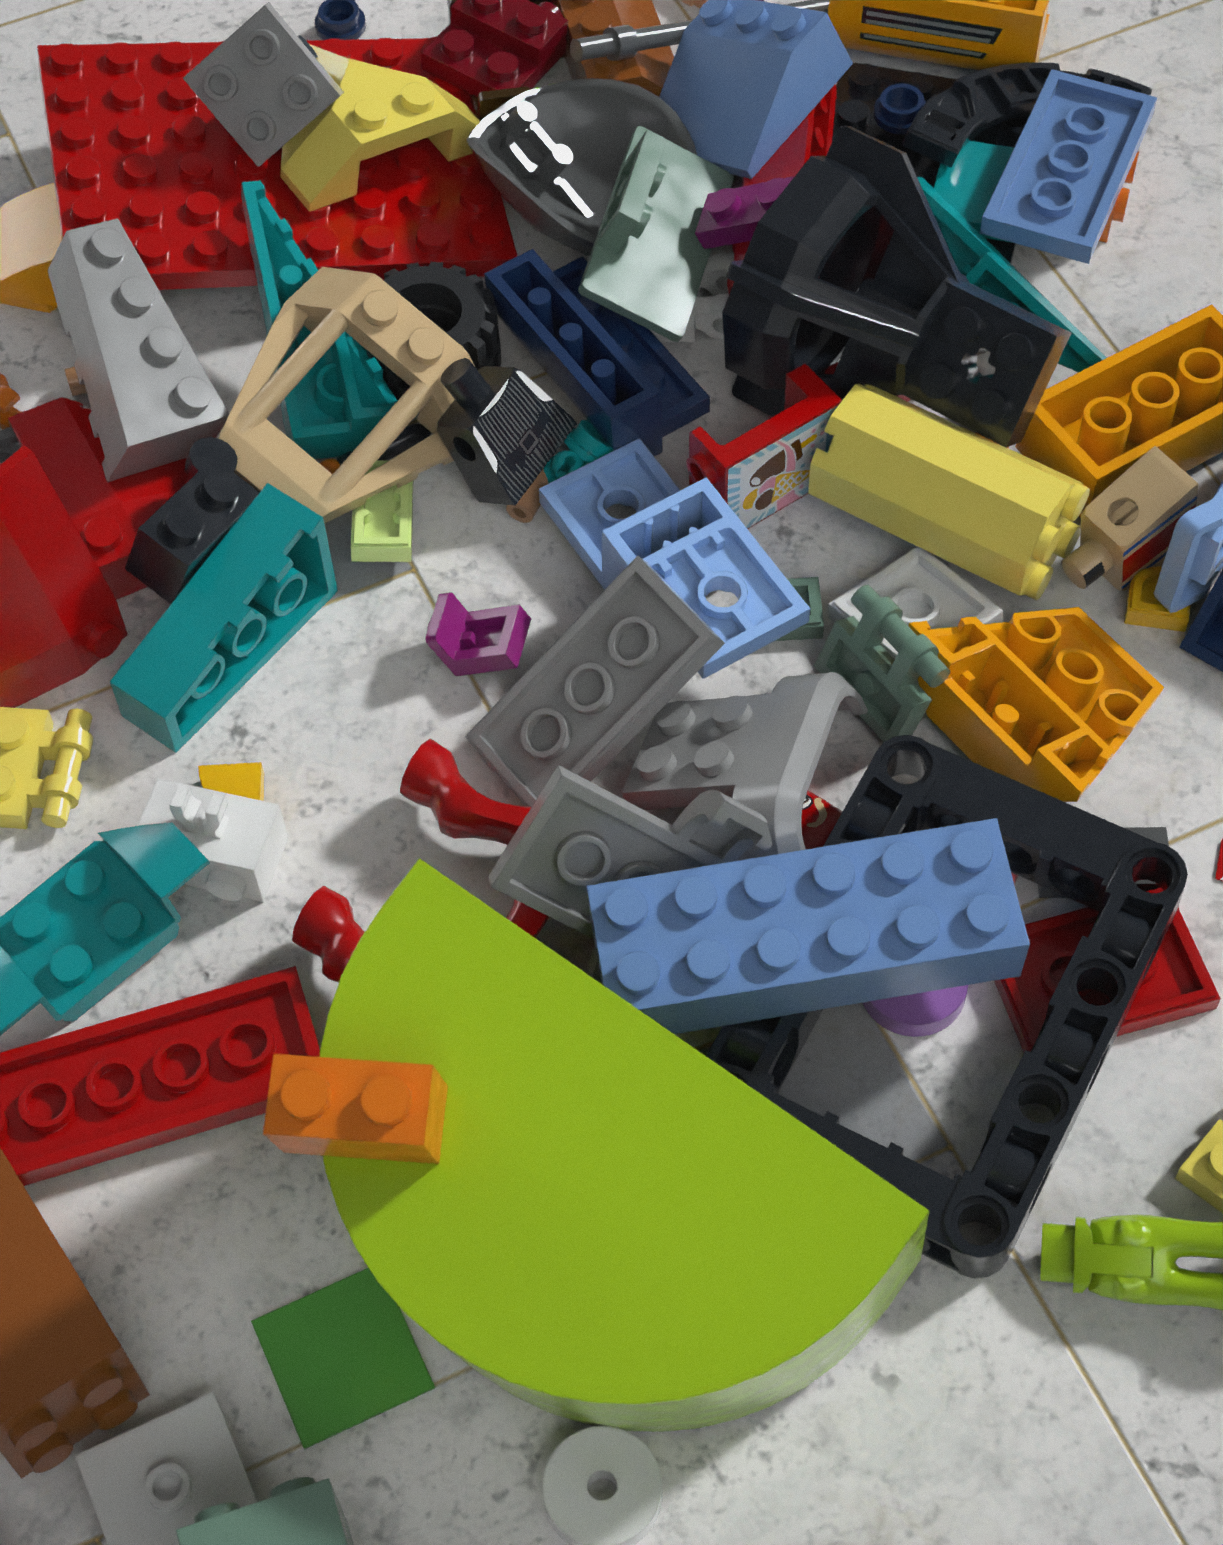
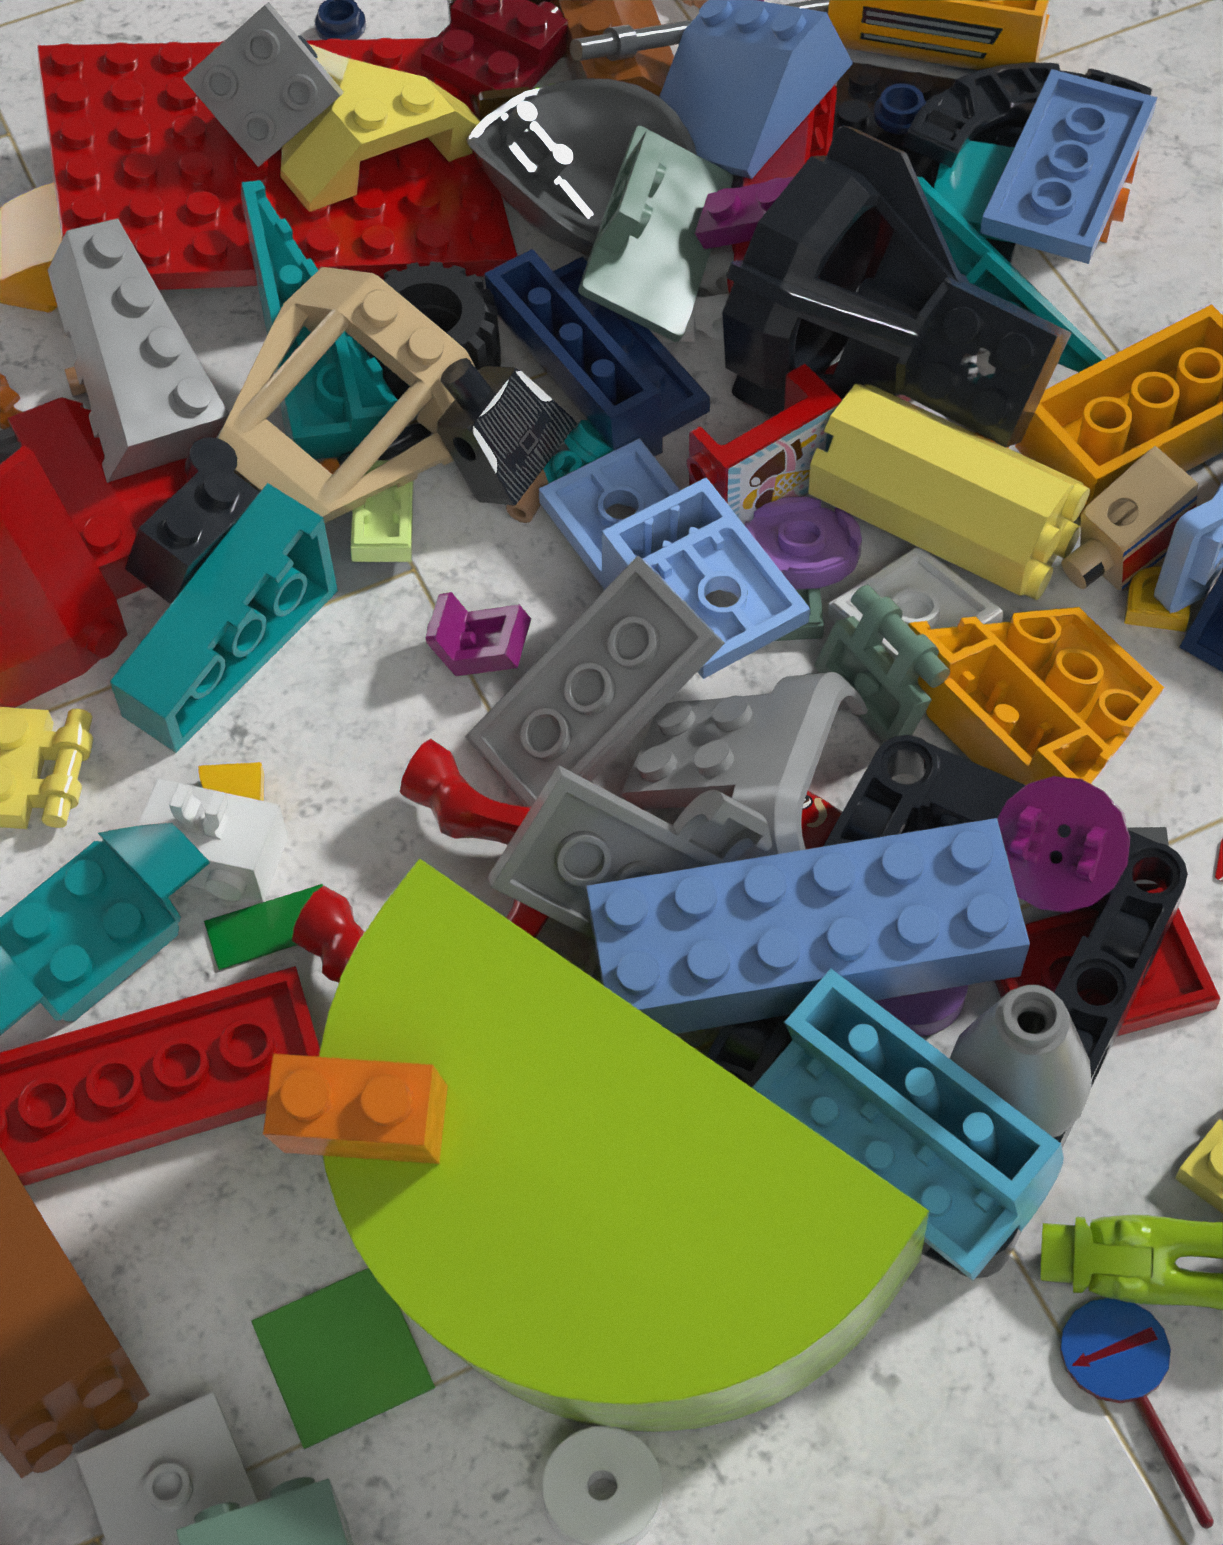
none -> green sticker [204,884,323,970]
none -> medium lavender tile [744,497,862,589]
none -> medium azure brick [752,969,1064,1281]
none -> light grey cone [949,985,1092,1138]
none -> magenta plate [997,776,1130,912]
none -> blue piece [1060,1298,1214,1529]

